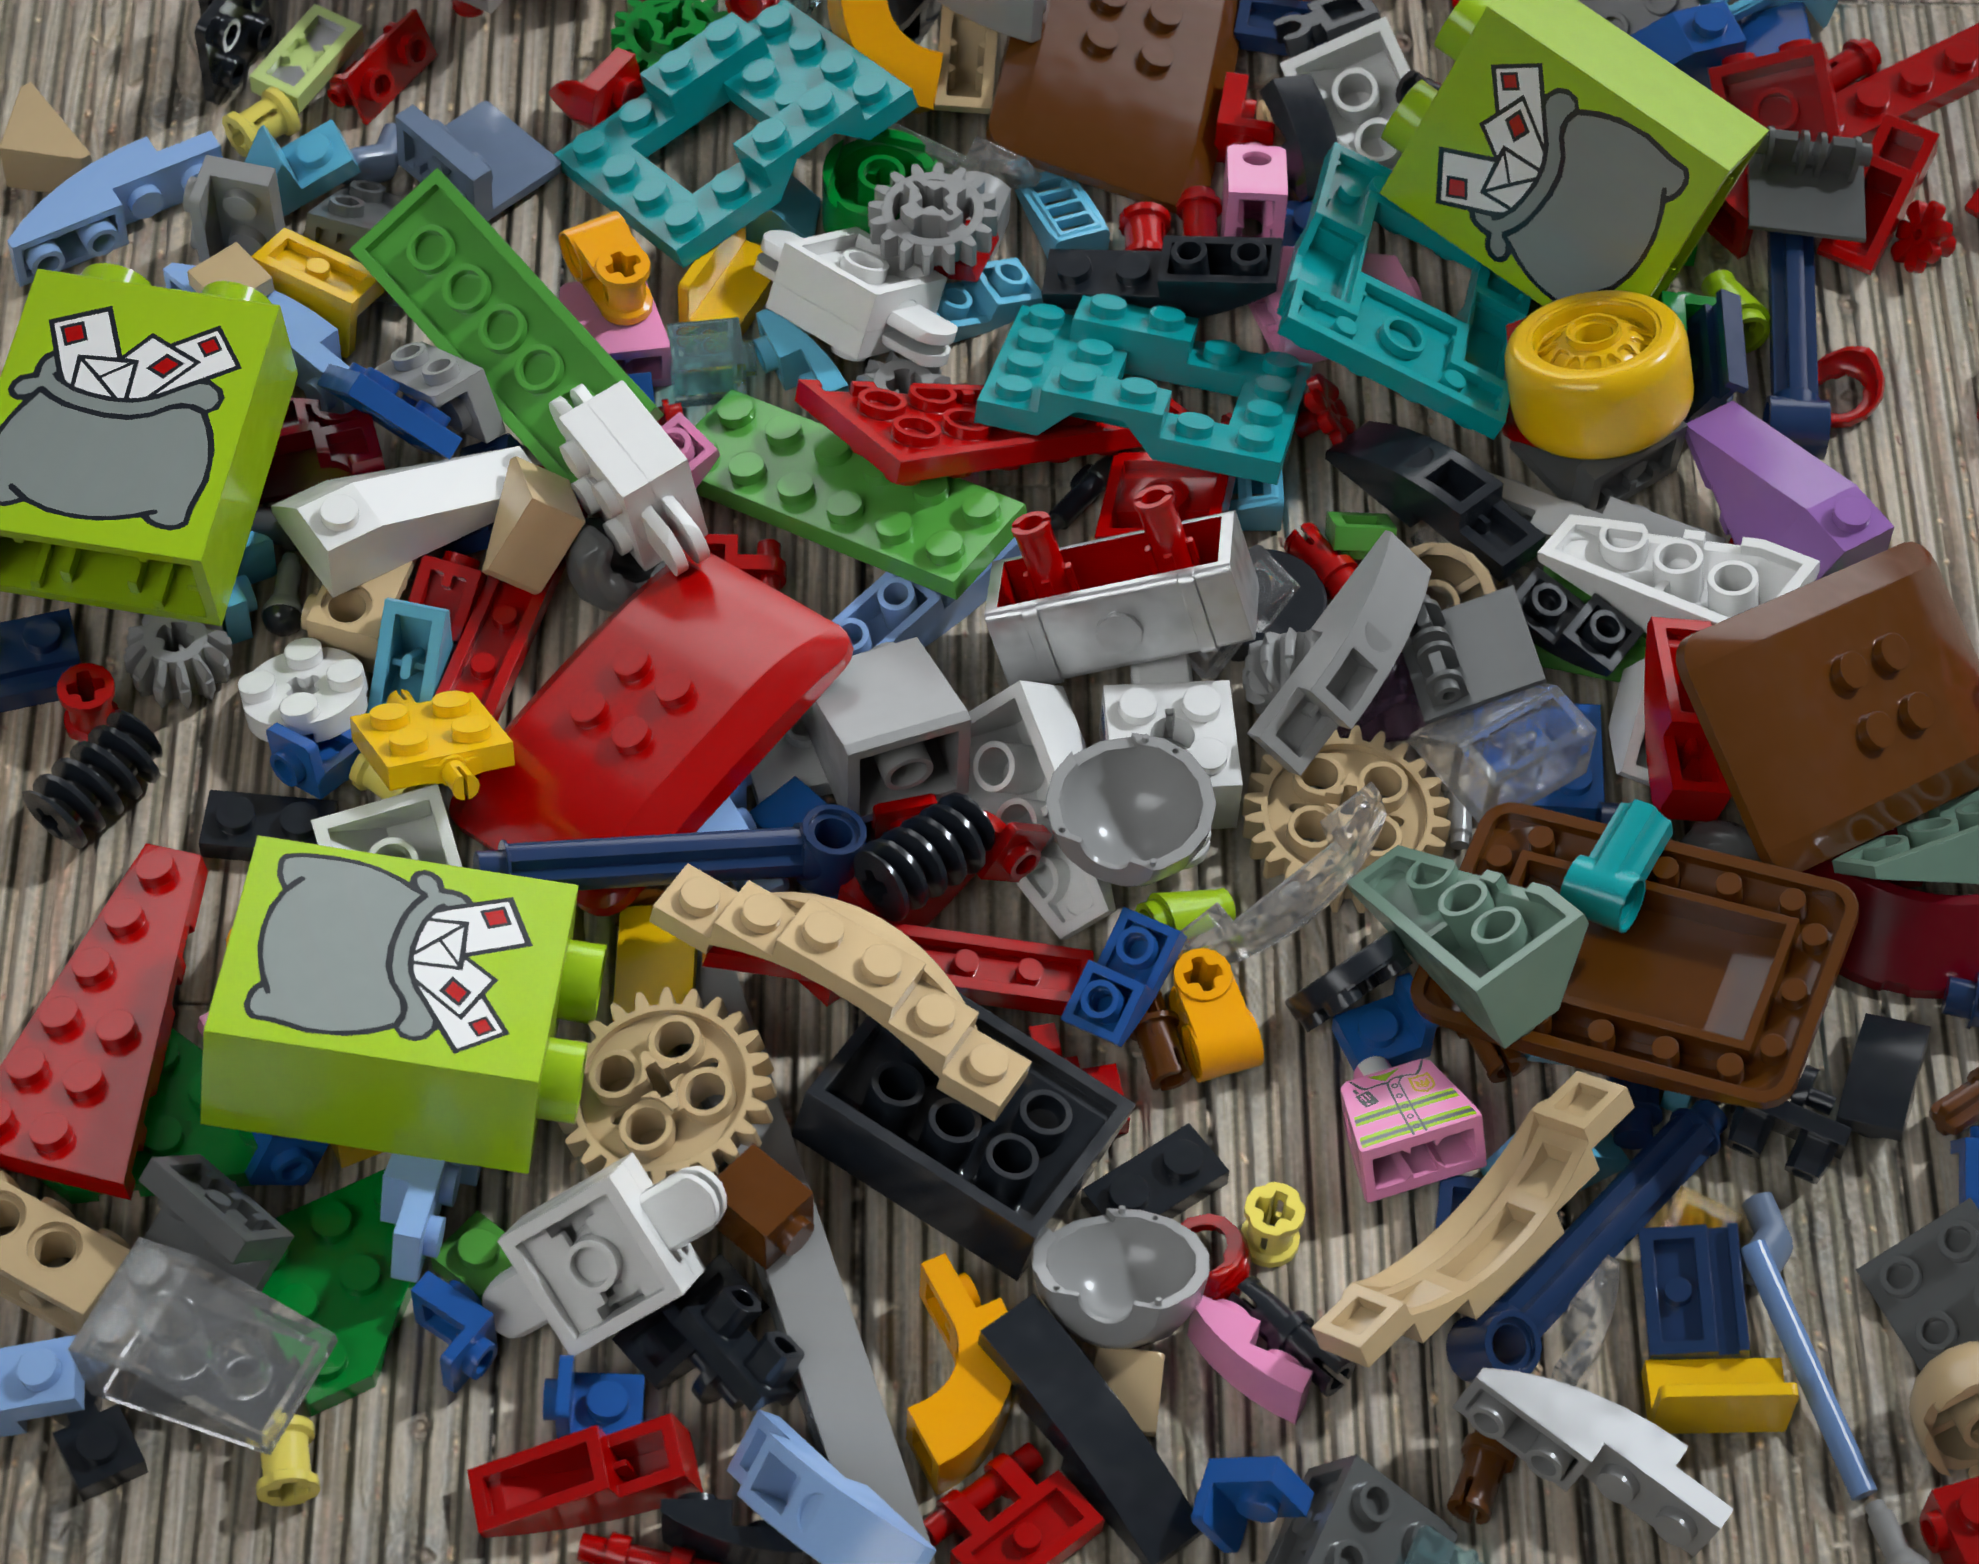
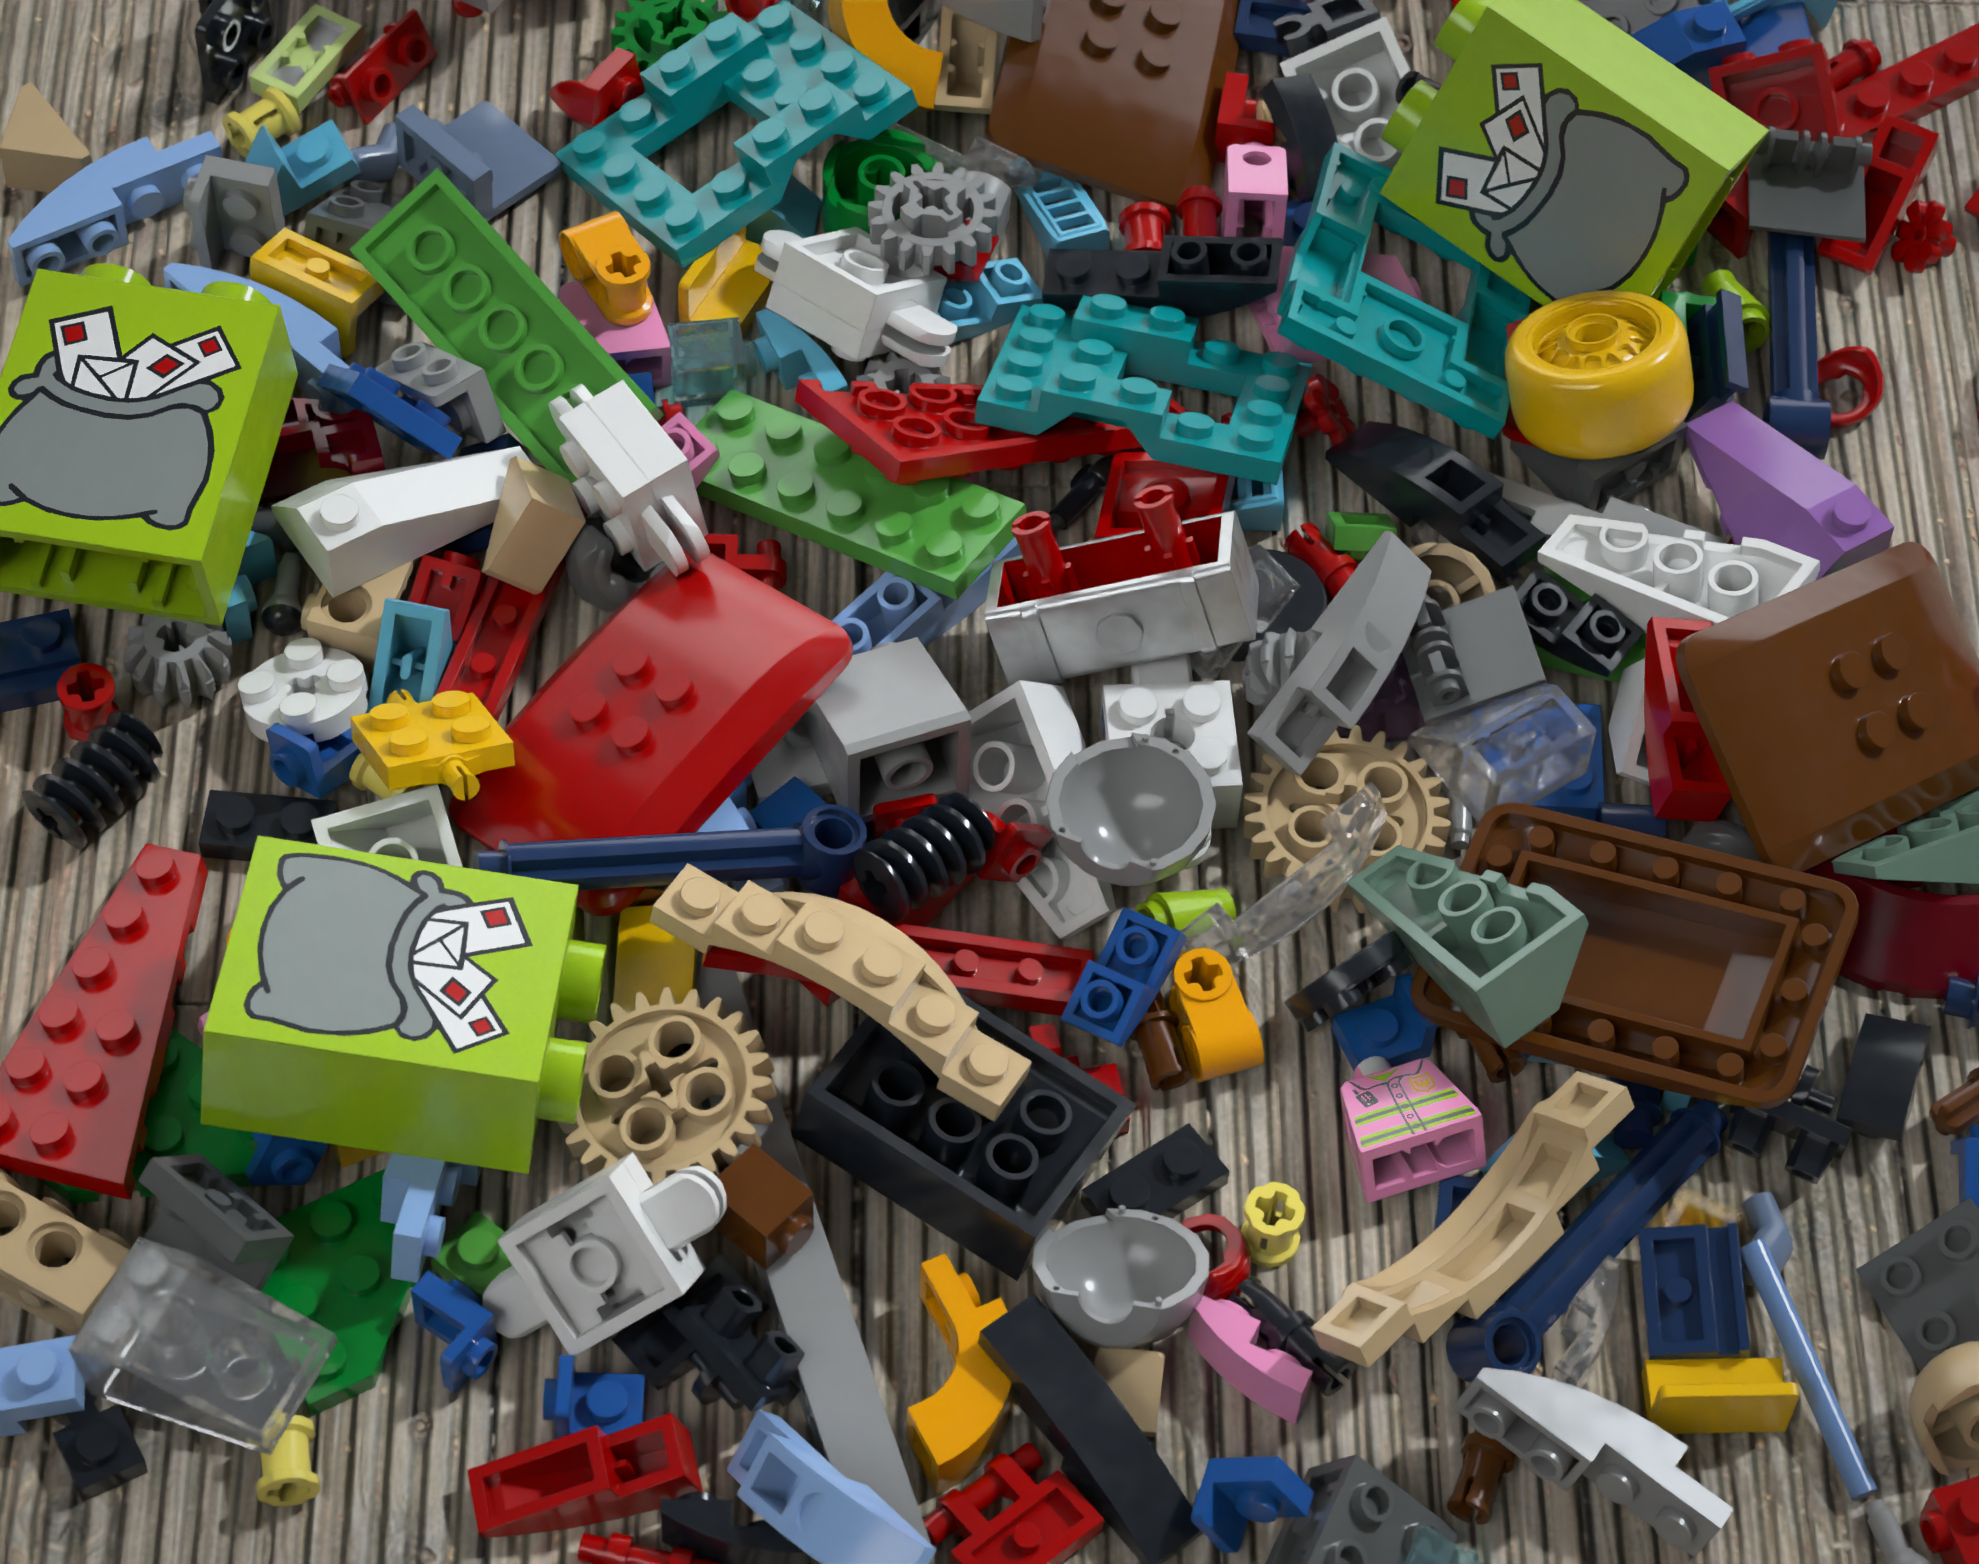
tan tile [187,242,274,296] -> none
teal piece [1560,799,1673,933] -> none

